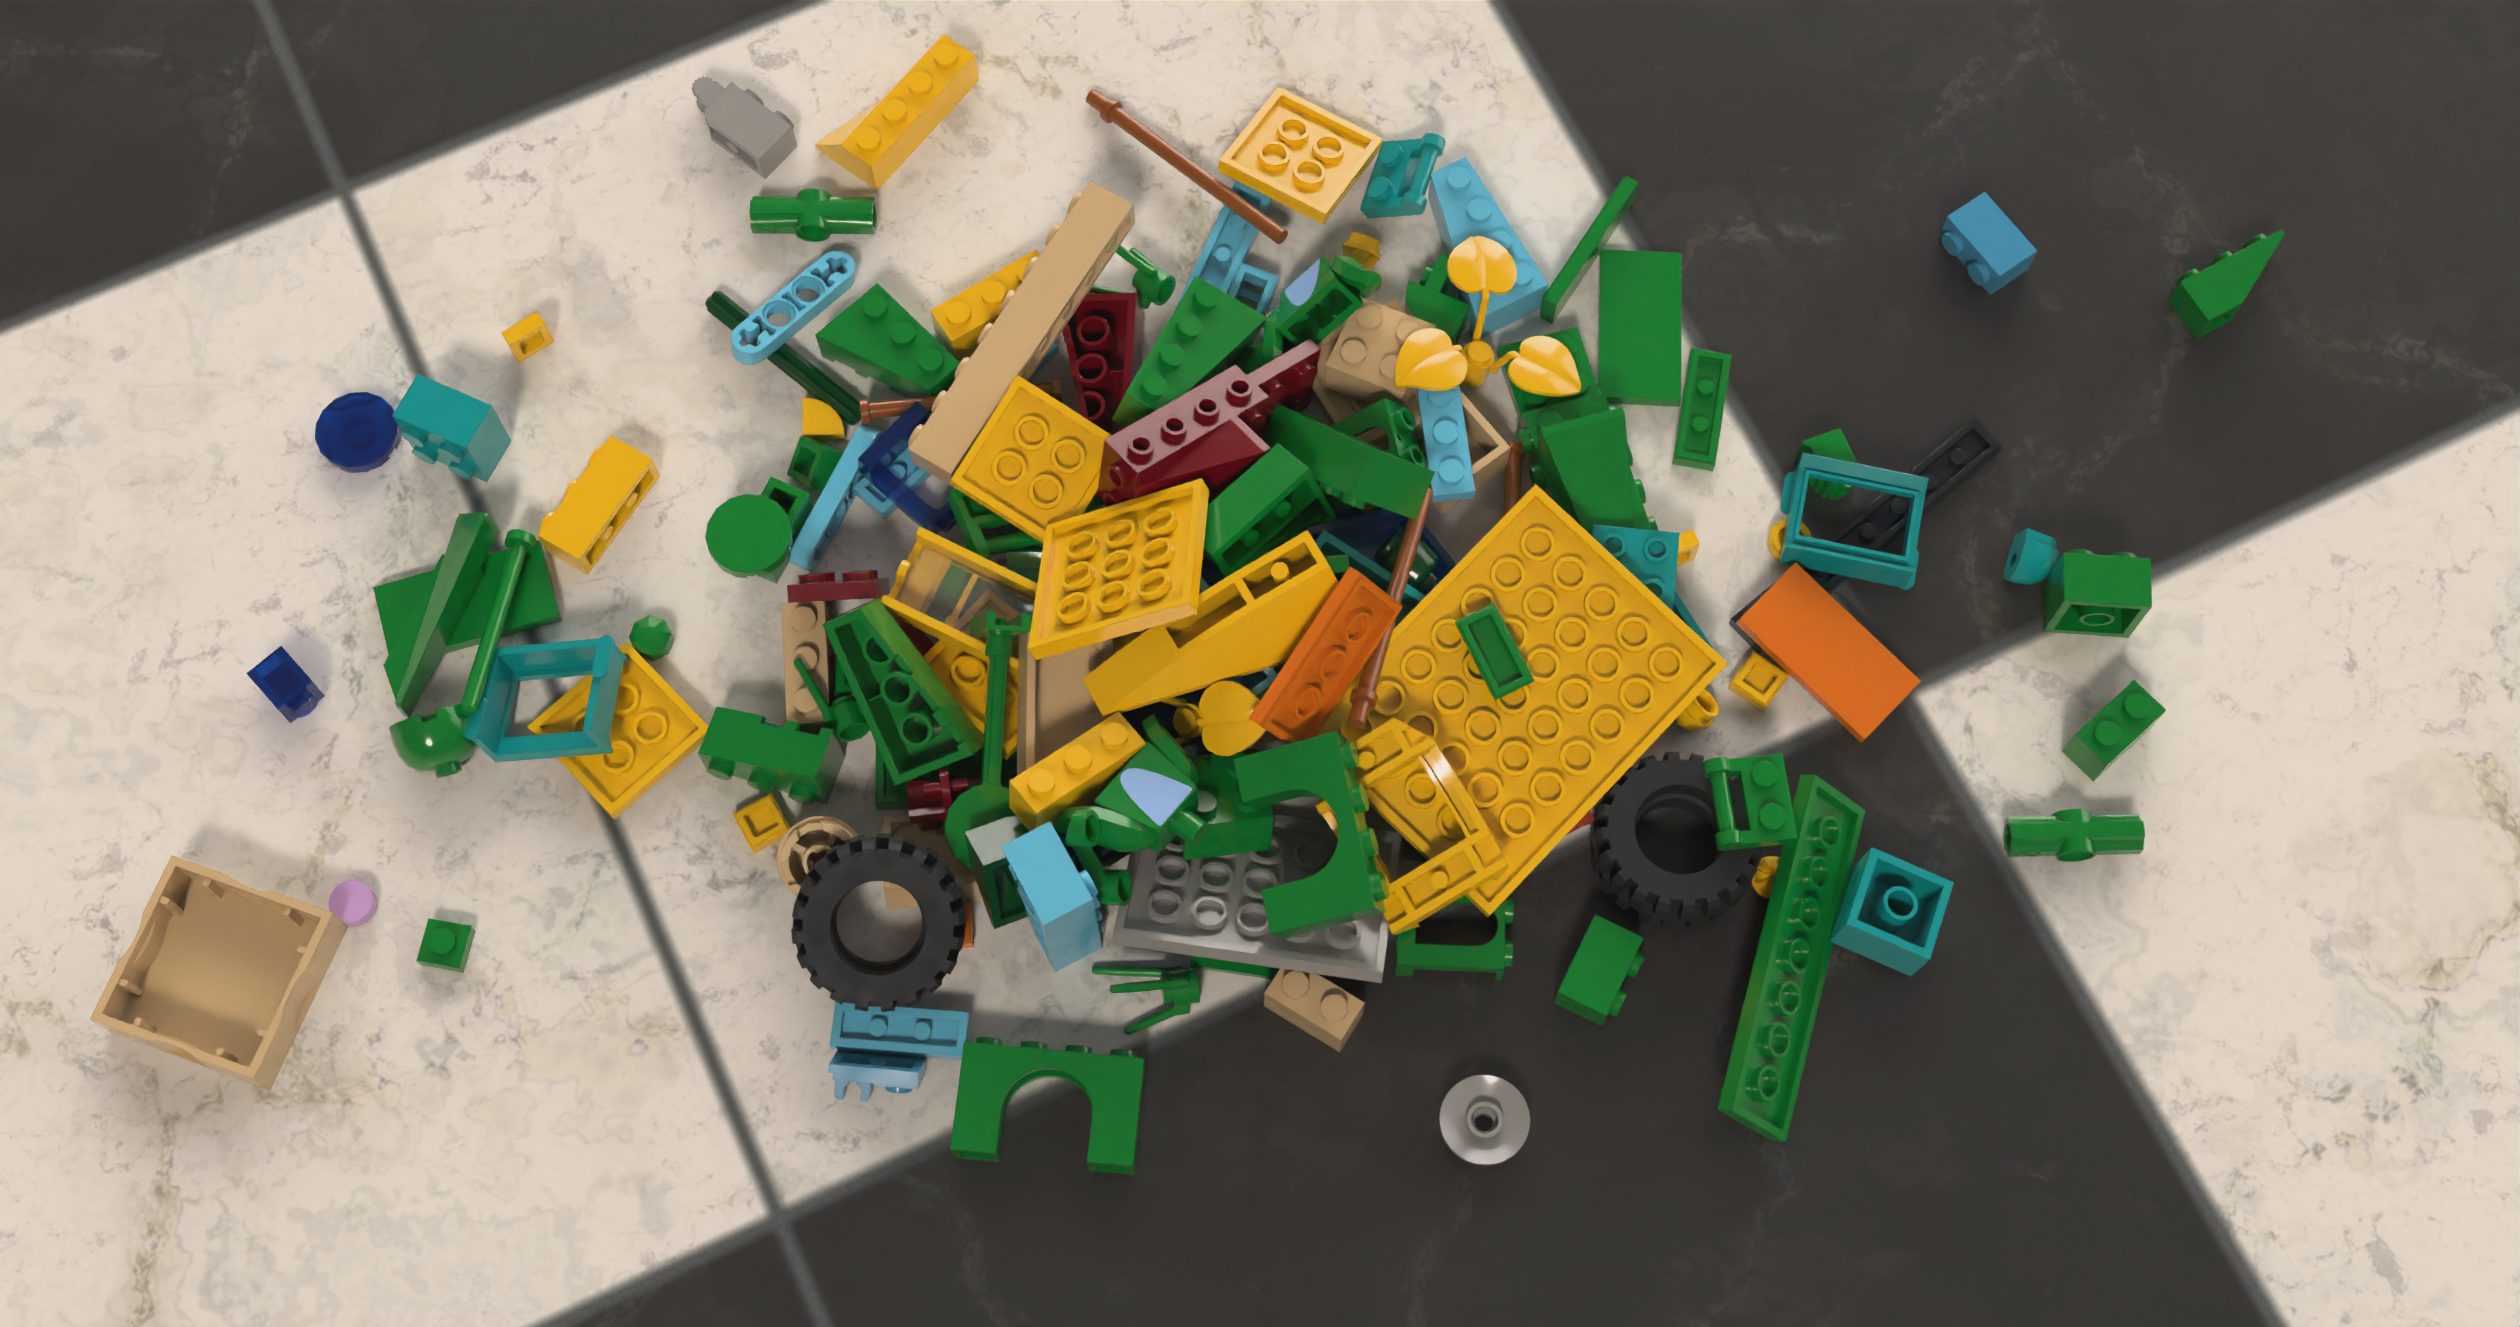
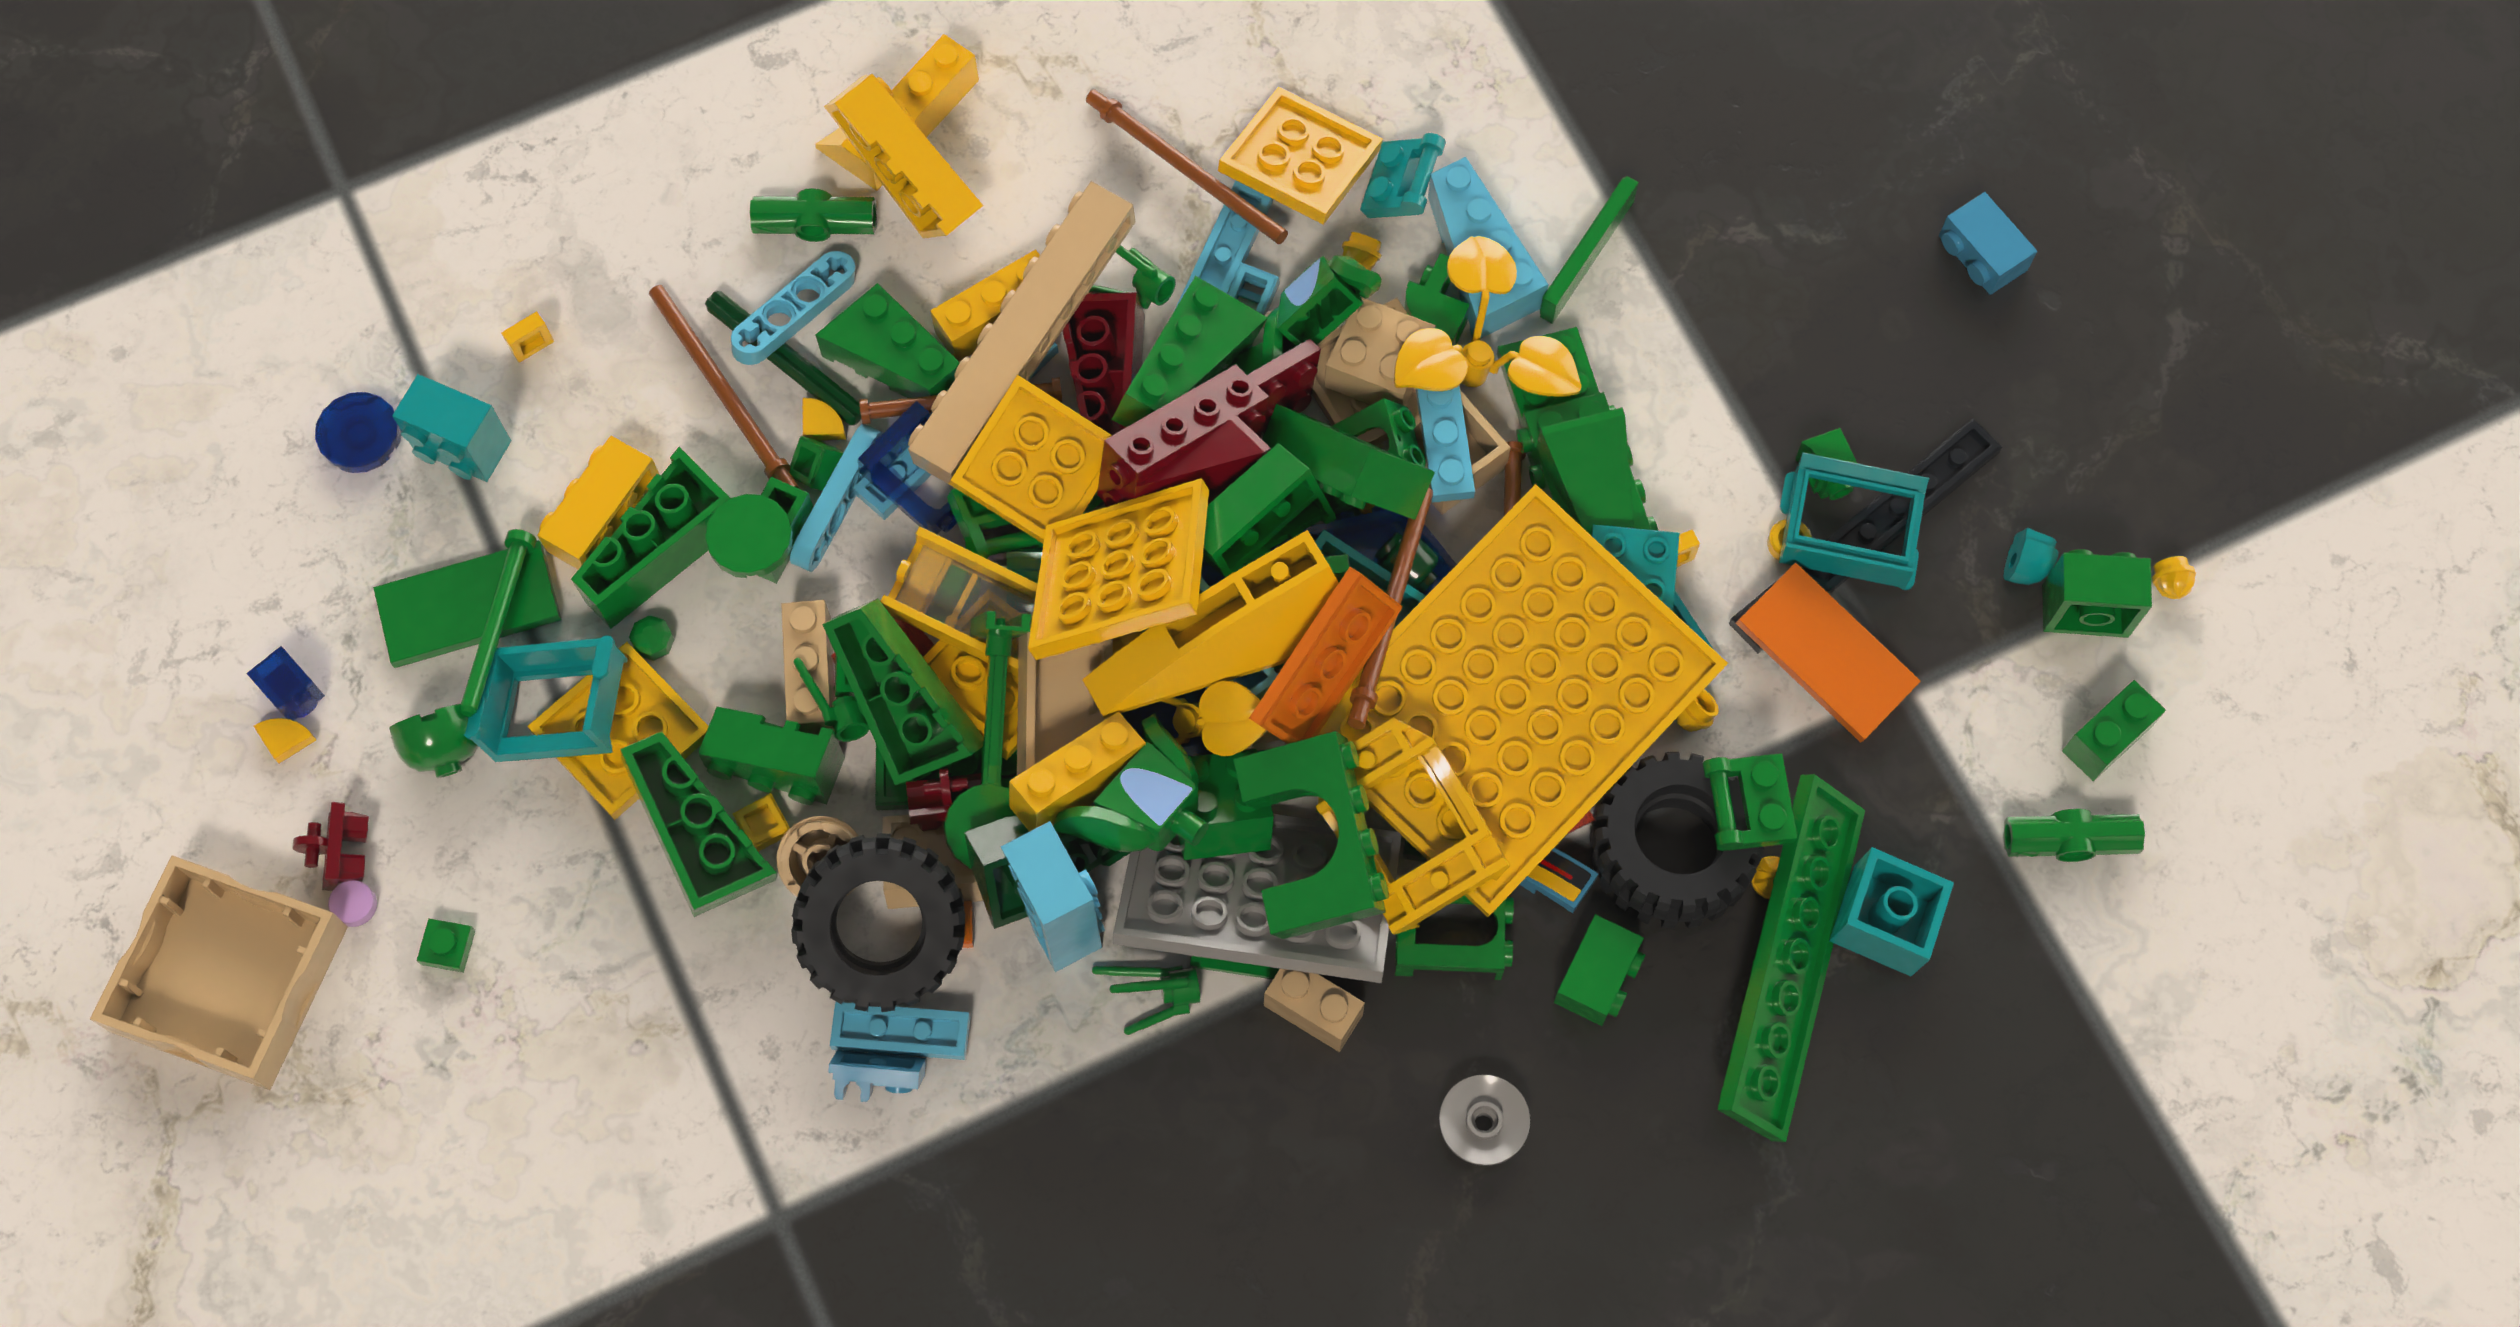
green wedge [383,512,500,718] -> none
light grey hinge [691,76,797,179] -> none
dark red plate [787,570,890,603] -> none
green arch [950,1037,1146,1175] -> none
green bar [1065,810,1133,906] -> none
green tile [1454,603,1534,700] -> none
green tile [1597,249,1682,407] -> none
green tile [1672,347,1732,471] -> none
yellow tile [1728,651,1790,713] -> none
green slope [2169,229,2285,339] -> none
none -> yellow tile [253,718,316,764]
none -> dark red hips [292,802,369,891]
none -> green wedge [571,447,730,629]
none -> green wedge [620,731,777,917]
none -> dark orange bar [649,285,799,488]
none -> yellow wedge [824,74,984,239]
none -> slope [1519,848,1598,913]
none -> yellow plate [2152,556,2196,599]

